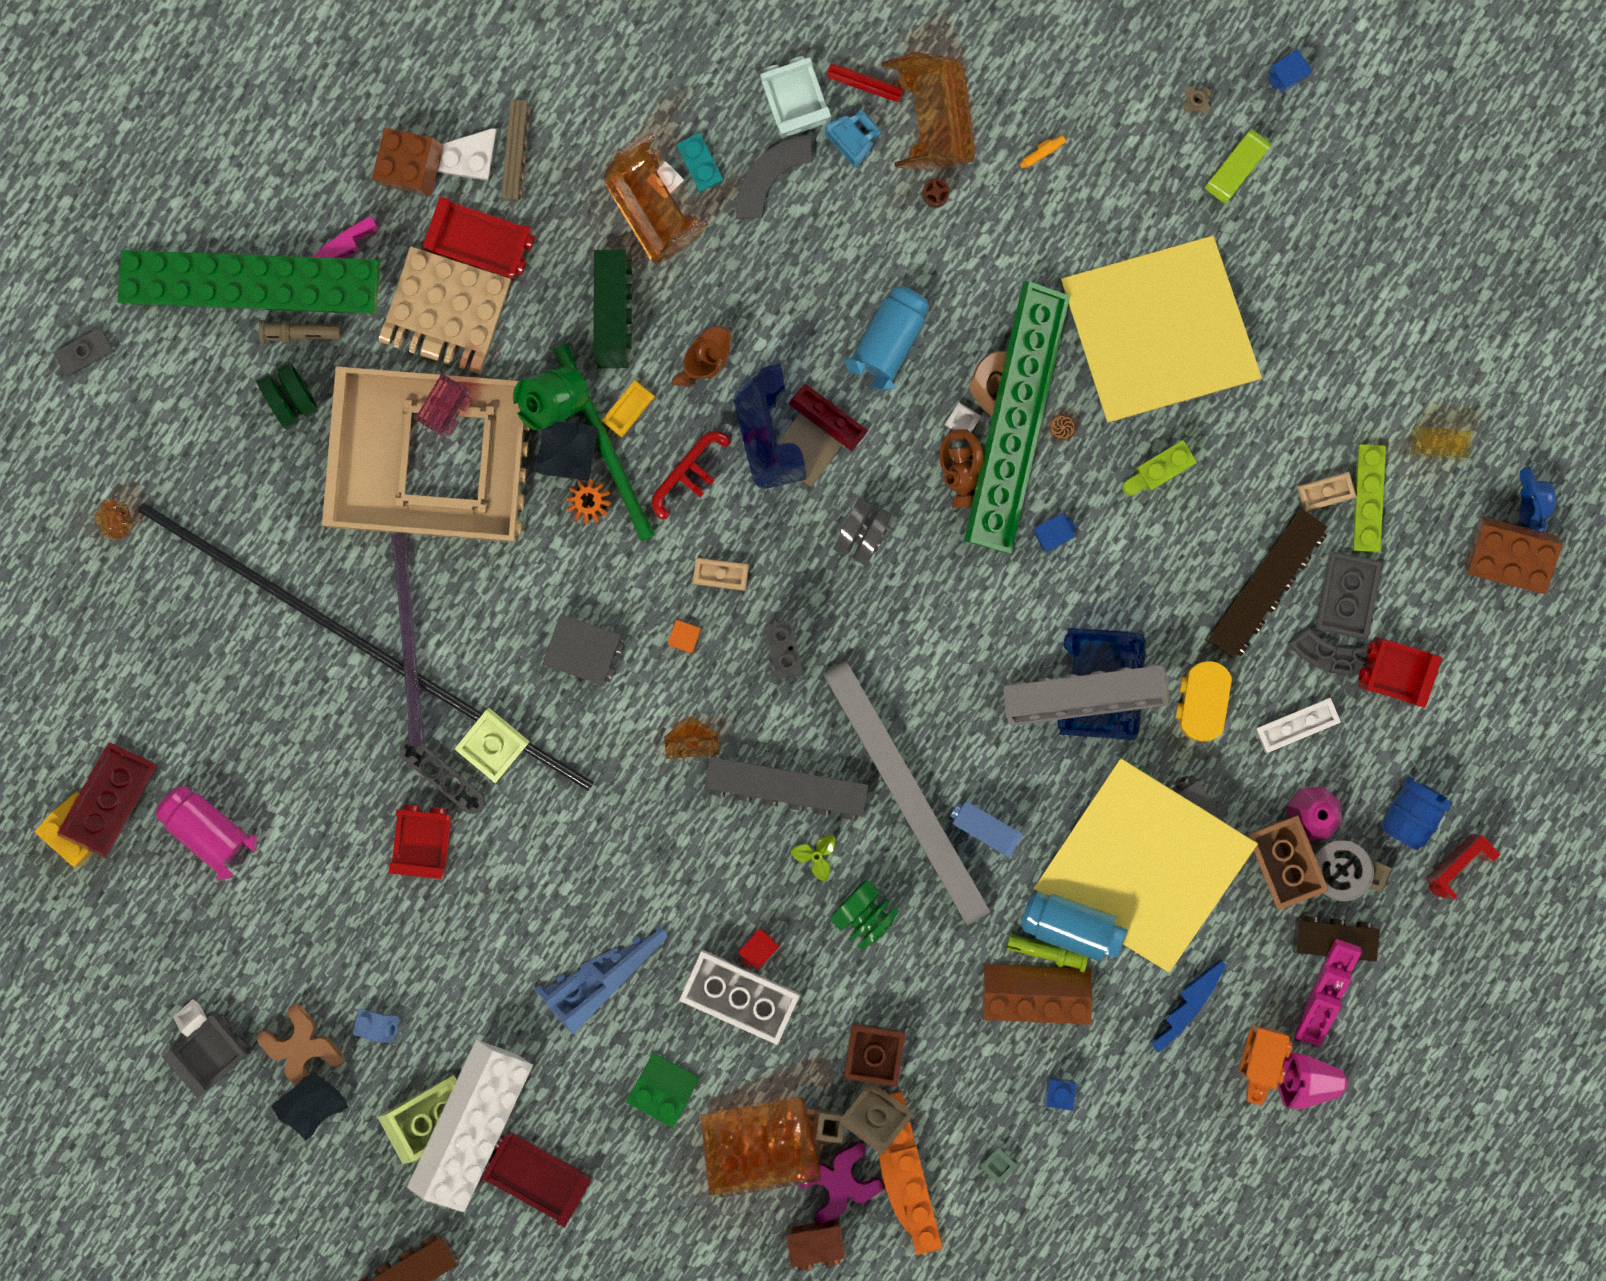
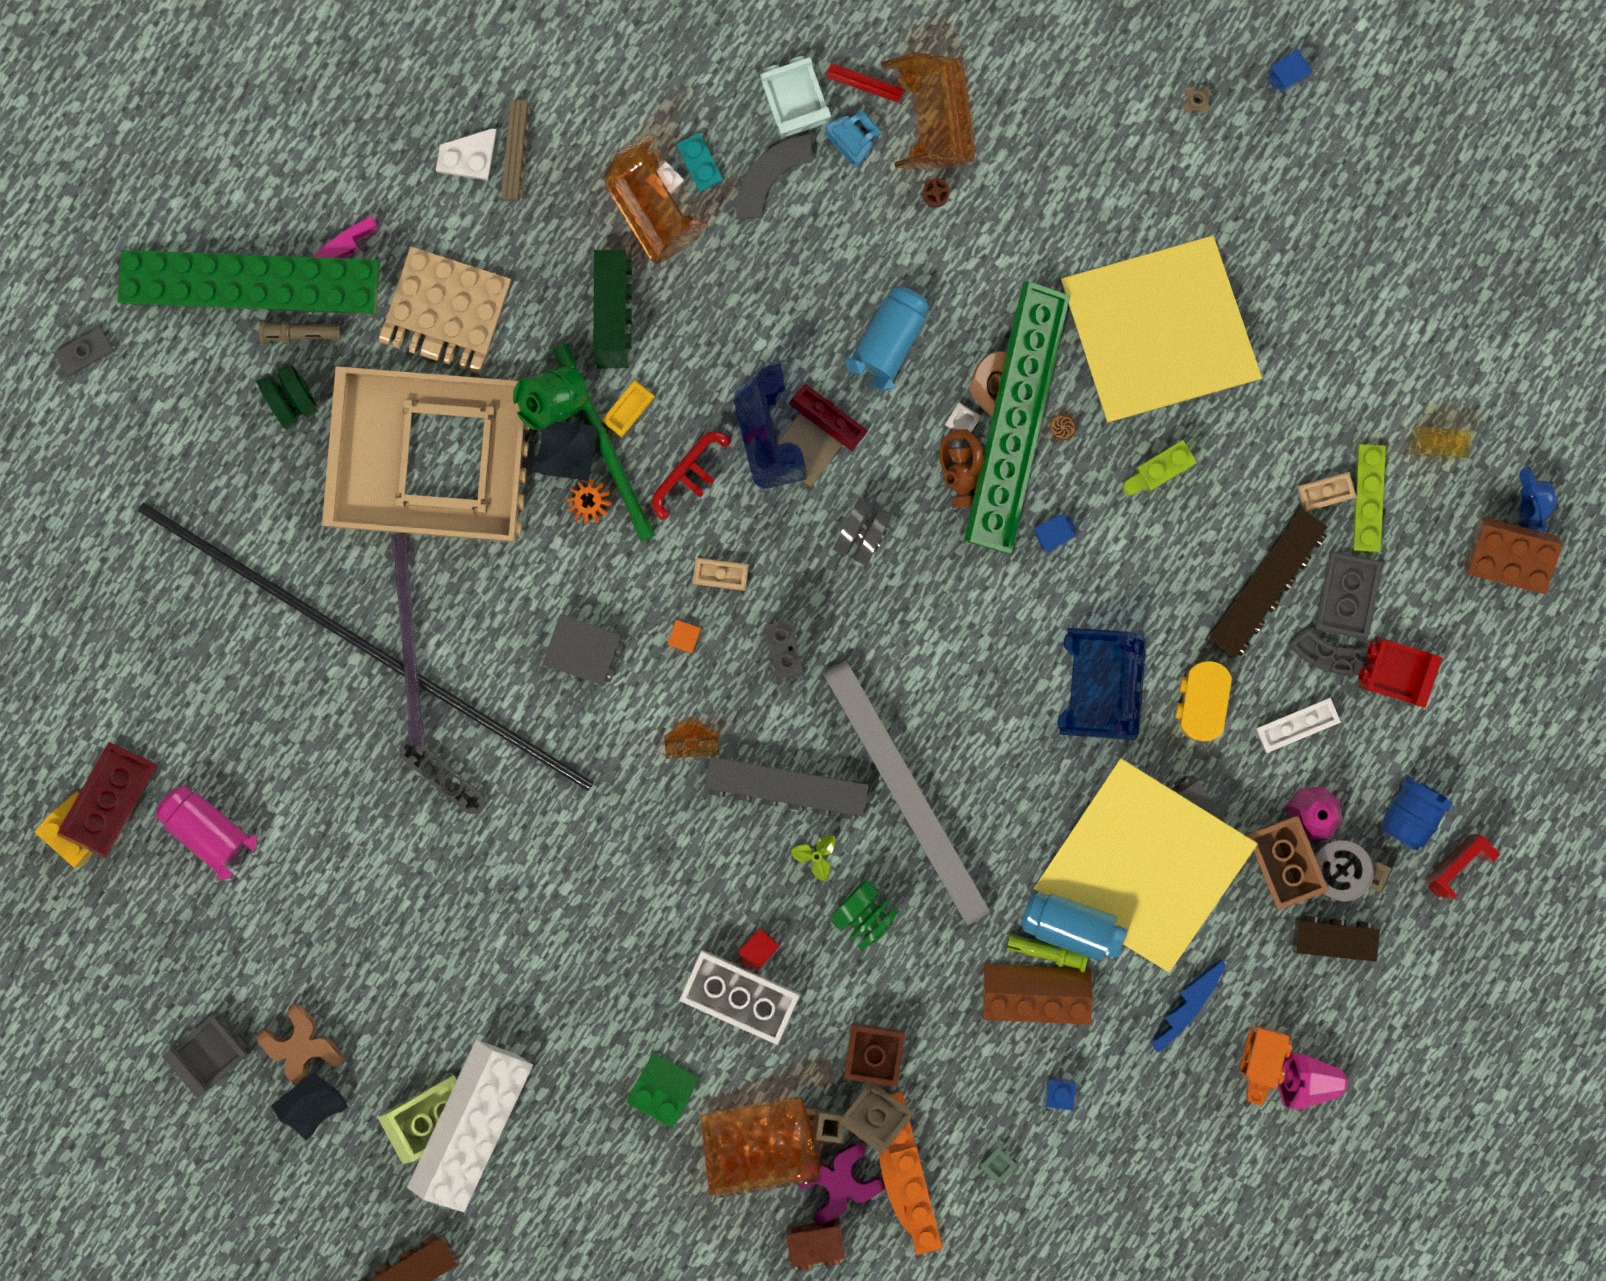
clear orange head [94,499,134,540] -> none
white plate [173,999,207,1037] -> none
medium blue bracket [353,1009,399,1043] -> none
dark orange brick [371,128,444,197] -> none
red panel [388,804,452,879] -> none
clear pink brick [414,373,473,438] -> none
red panel [423,196,535,281] -> none
yellowish green plate [455,708,530,783] -> none
dark red panel [480,1131,593,1228] -> none
medium blue wedge [534,926,668,1034] -> none
dark orange hair [671,326,731,387] -> none
medium blue slope [950,801,1023,858] -> none
light grey brick [1004,664,1170,726] -> none
light orange piece [1020,135,1066,168] -> none
lime beam [1204,128,1272,204] -> none
dark pink slope [1295,939,1361,1047] -> none

